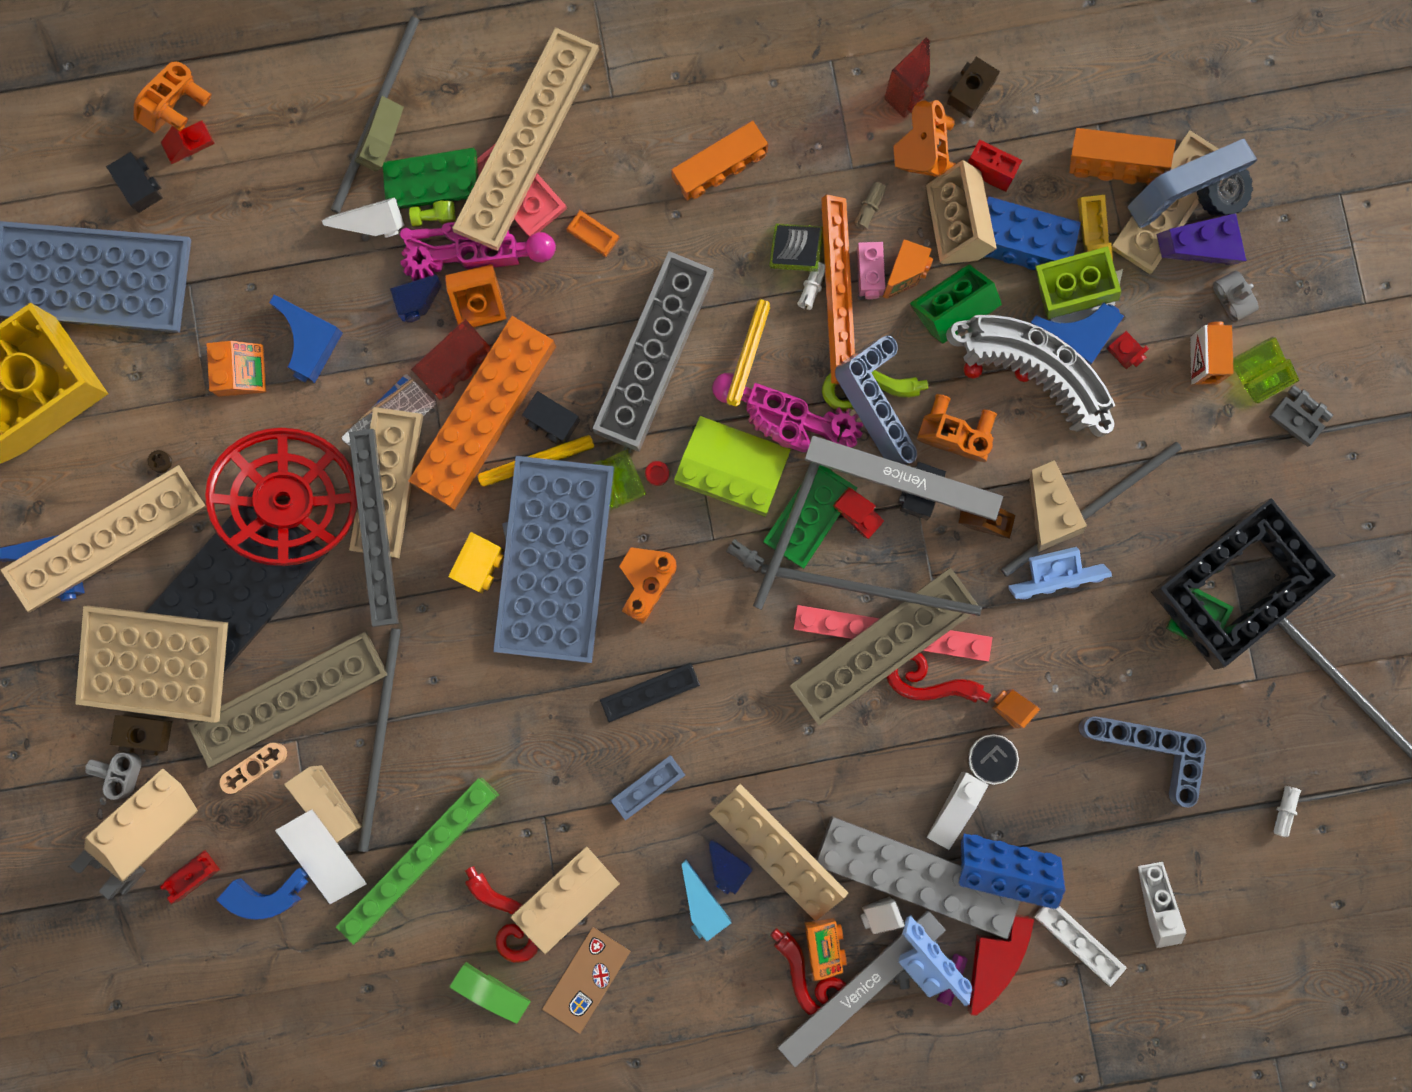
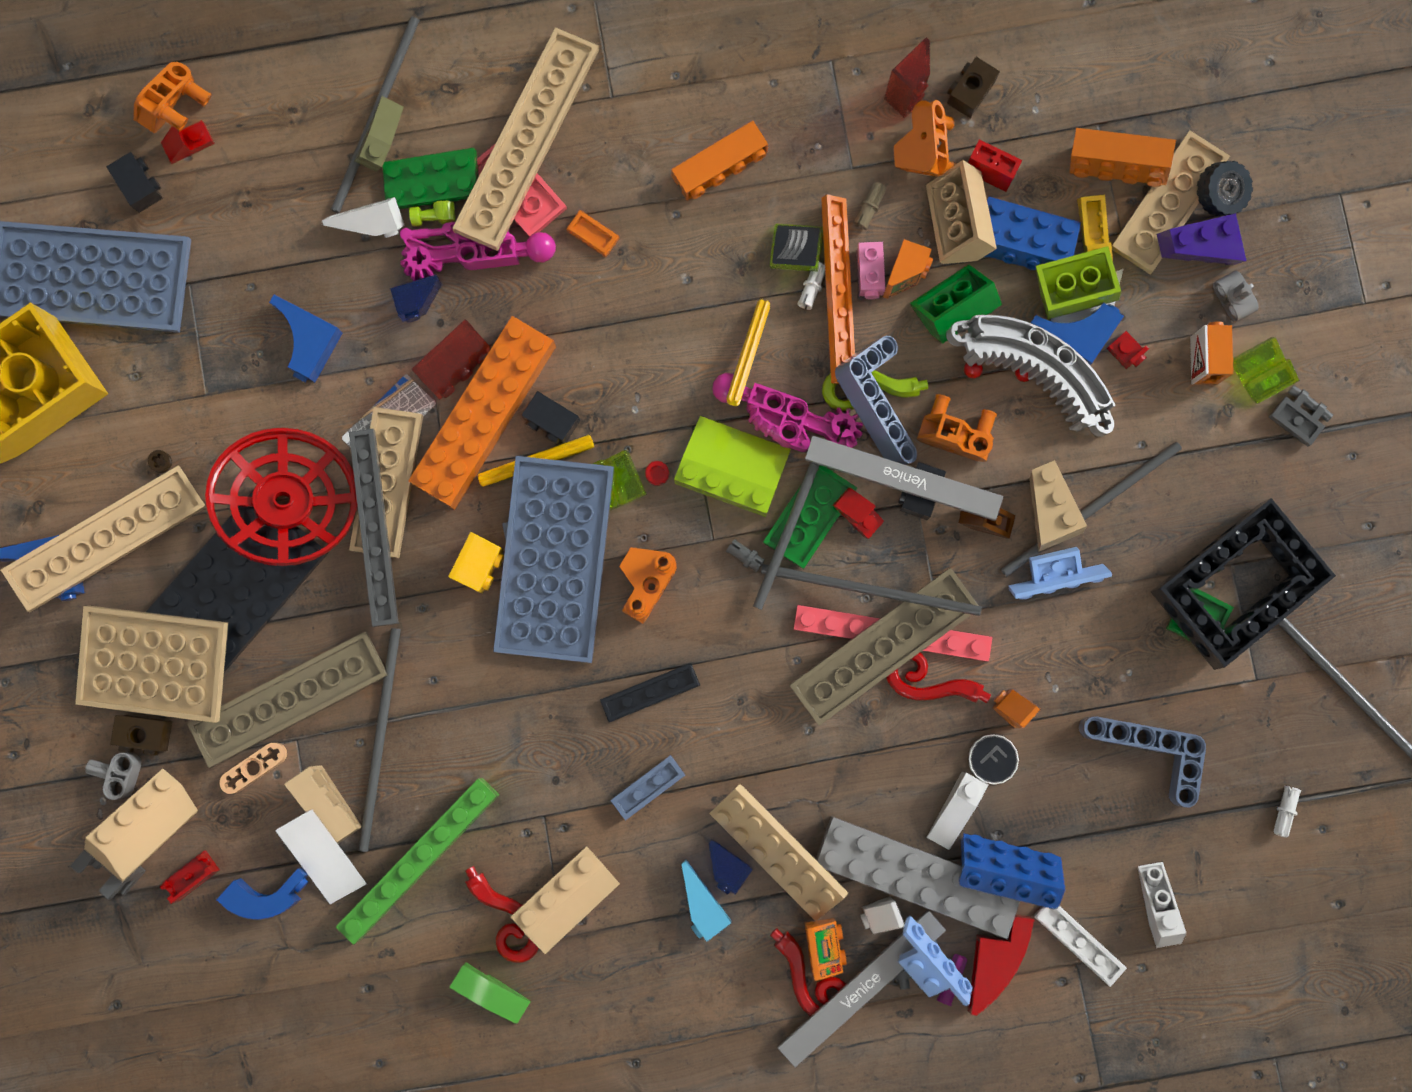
orange slope [207,341,266,397] -> none
orange slope [446,264,507,330] -> none
medium nougat sticker [542,927,631,1034] -> none
light grey brick [592,251,714,452] -> none
sand blue beam [1127,139,1257,228] -> none

